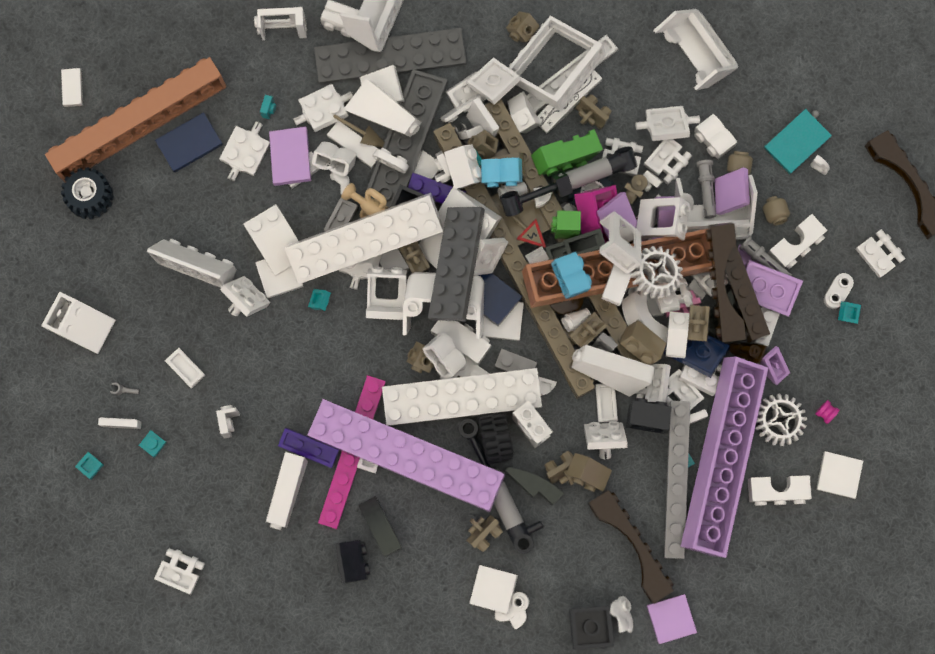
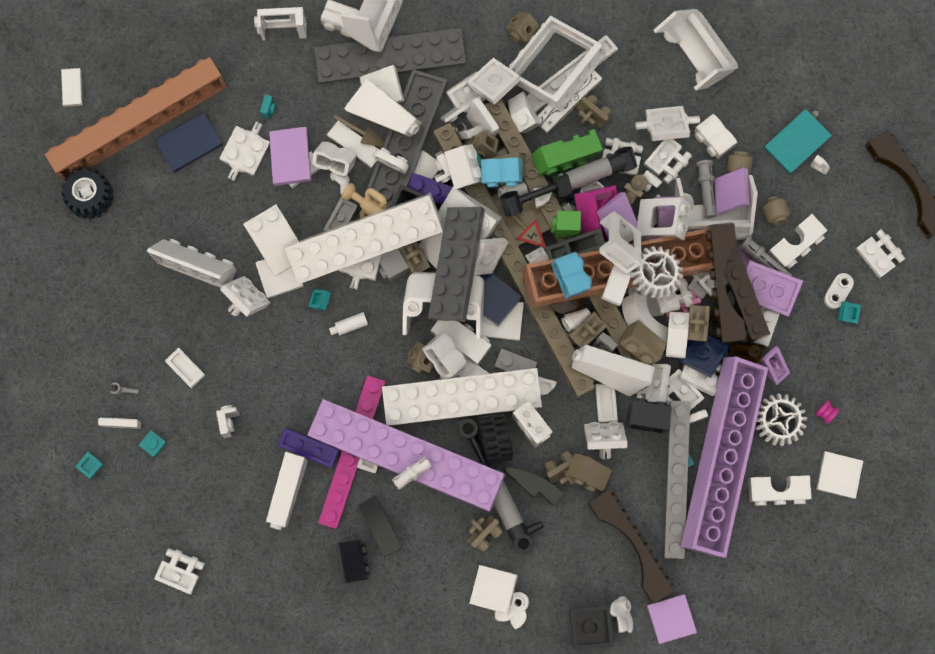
white slope [41,292,116,354] -> none
white plate [293,84,353,132] -> none
white window [366,266,407,320] -> none
none -> white cylinder [329,312,368,336]
none -> white pin [392,456,432,490]

